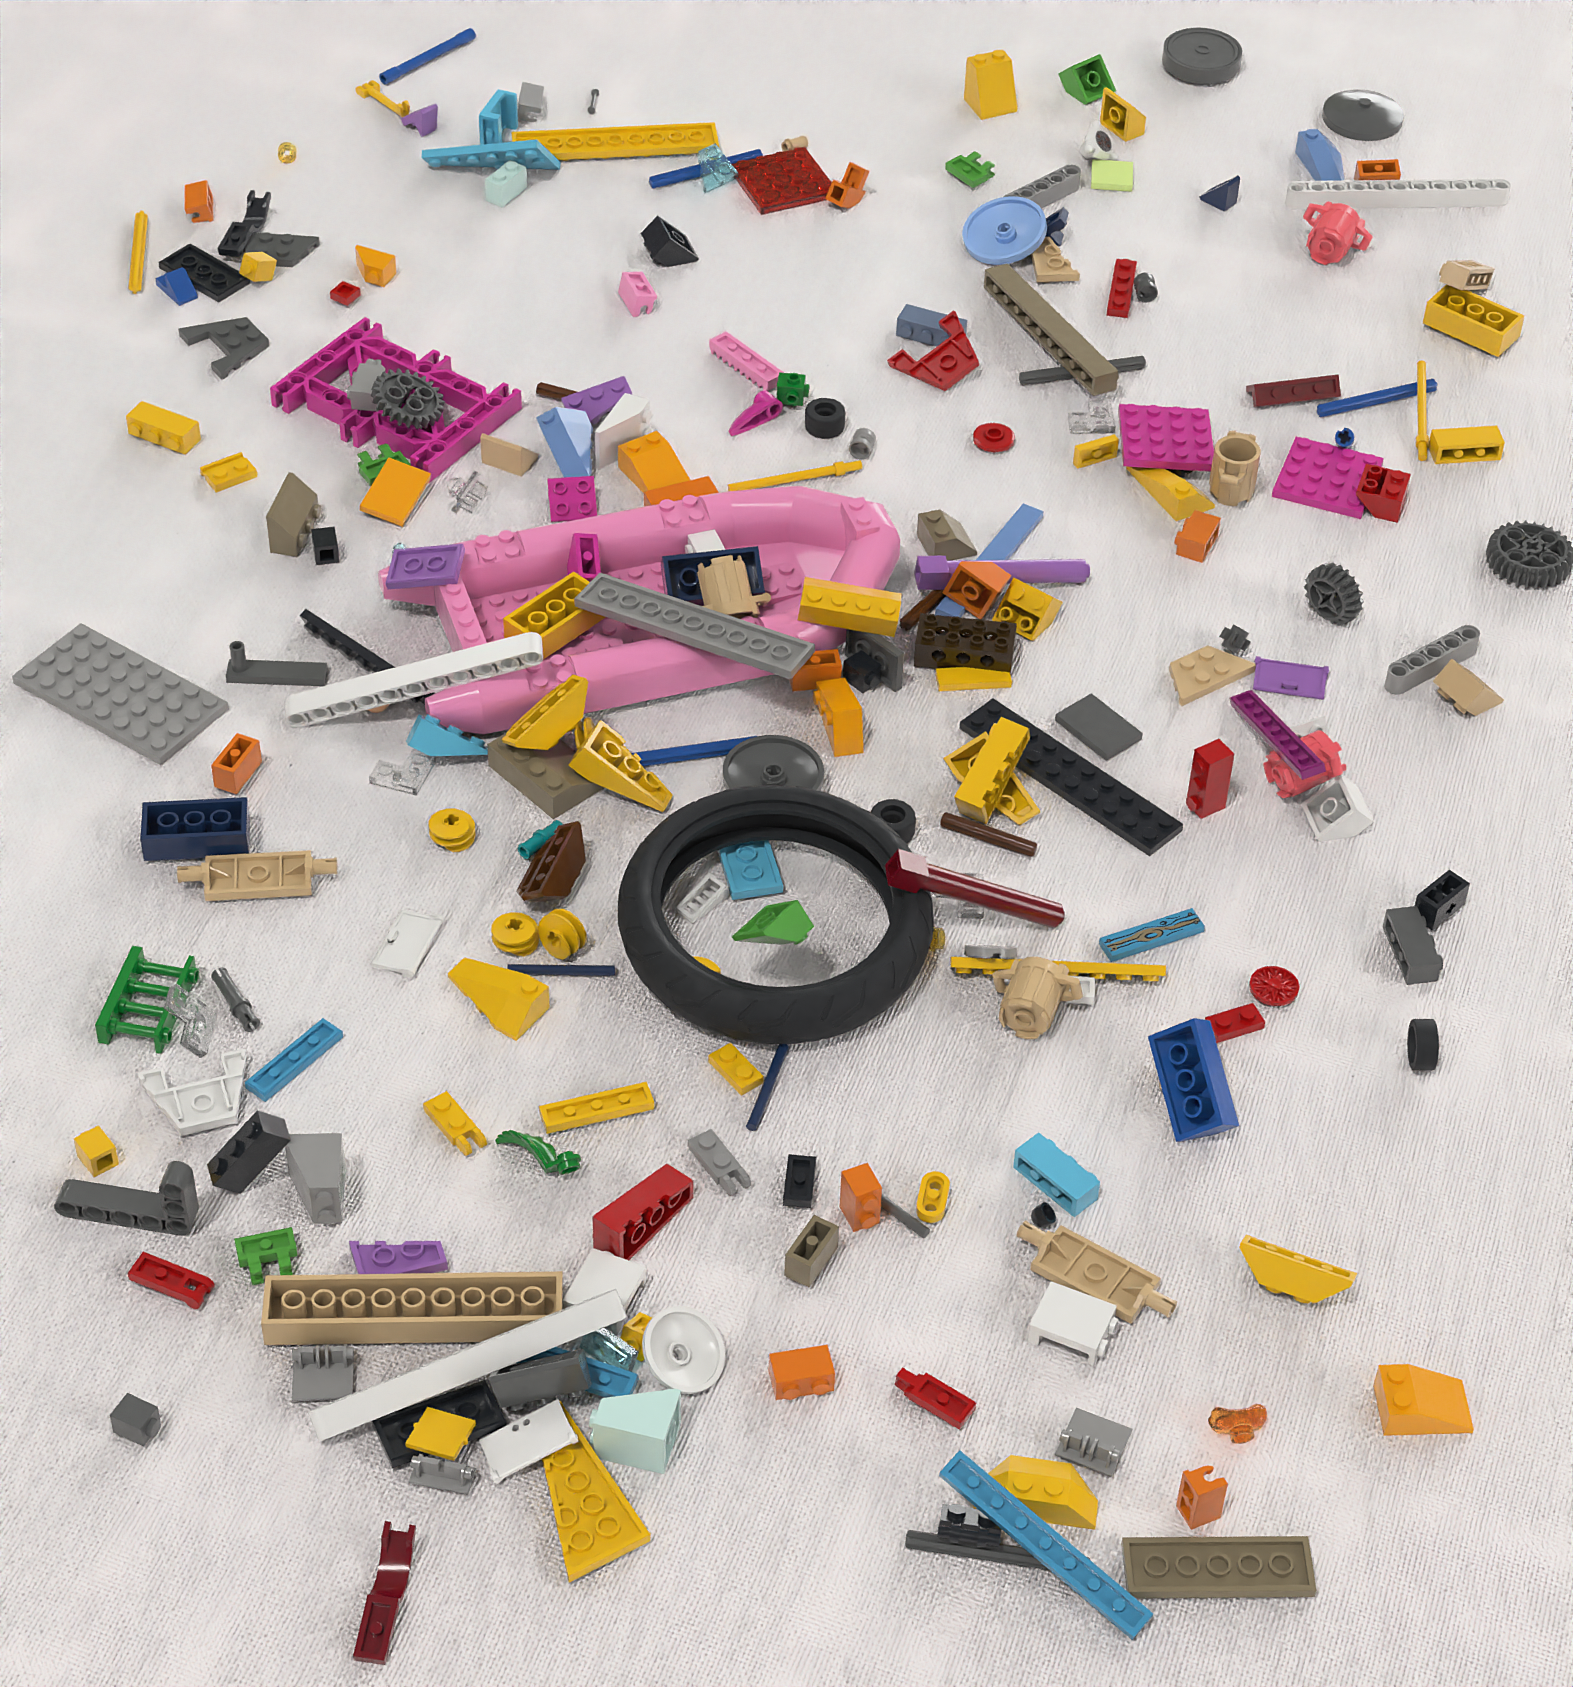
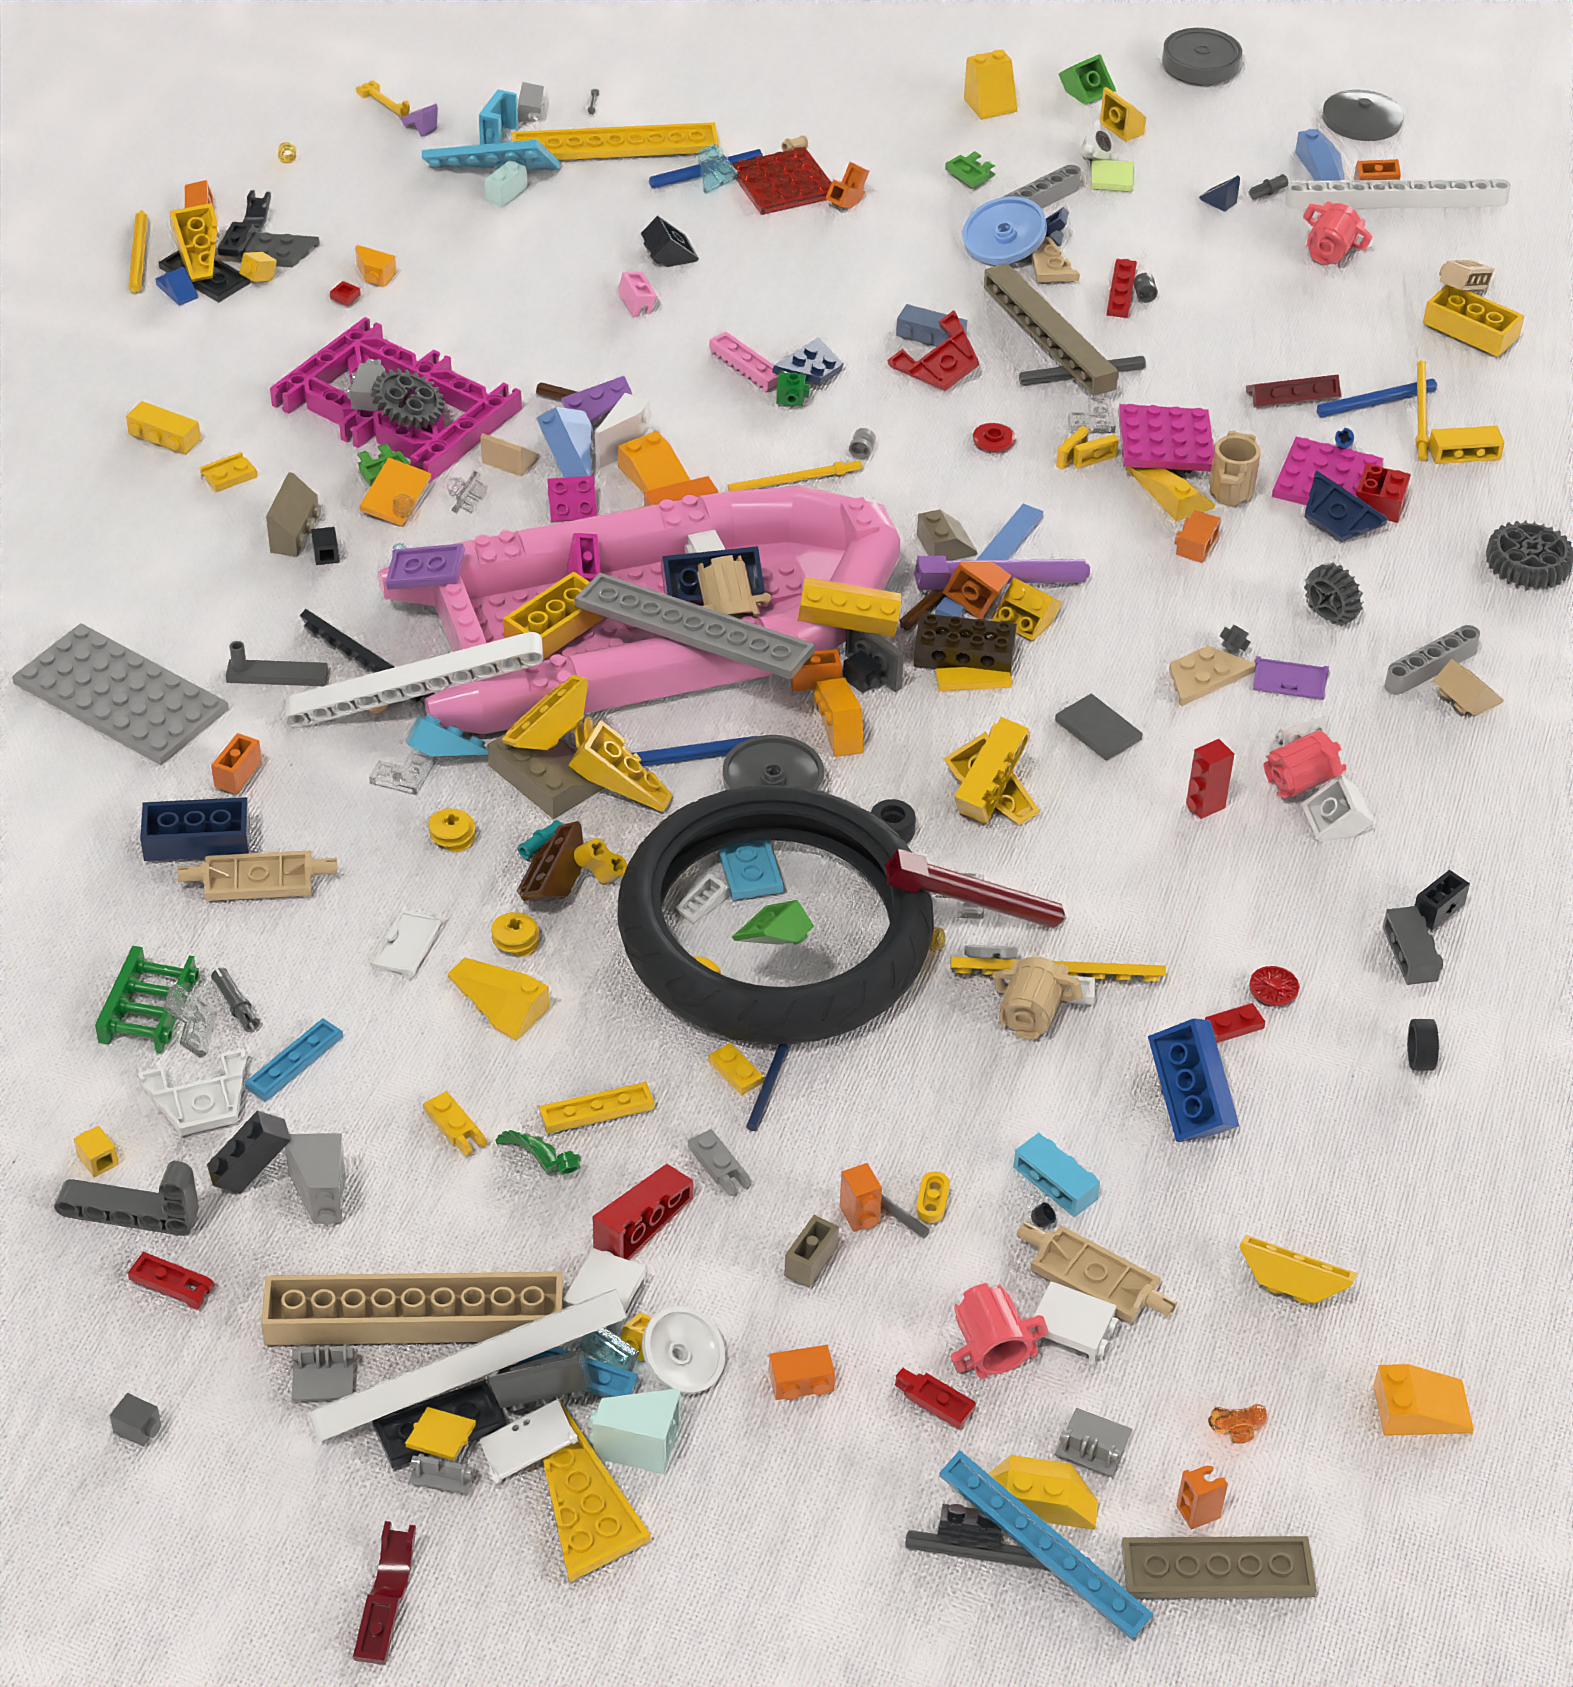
dark grey wing [178,317,269,380] -> none
bright green plate [234,1227,298,1285] -> none
medium lavender wing [349,1241,448,1274] -> none
blue piece [379,28,476,85] -> none
dark blue bar [507,964,615,976] -> none
yellow piece [538,909,587,960] -> none
dark pink piece [728,390,783,436] -> none
black plate [783,1154,816,1208] -> none
black tyre [805,398,846,439] -> none
reddish brown axle [940,812,1038,857] -> none
black plate [959,698,1183,857] -> none
dark azure tile [1099,908,1205,962] -> none
magenta tile [1229,690,1326,780] -> none
none -> yellow wedge [170,203,217,282]
none -> clear yellow bush [392,494,414,518]
none -> yellow axle [574,838,627,884]
none -> wing [772,338,844,385]
none -> coral container [951,1283,1048,1379]
none -> yellow plate [1056,426,1089,469]
none -> dark grey axle [1248,174,1289,200]
none -> dark blue wing [1304,470,1388,542]

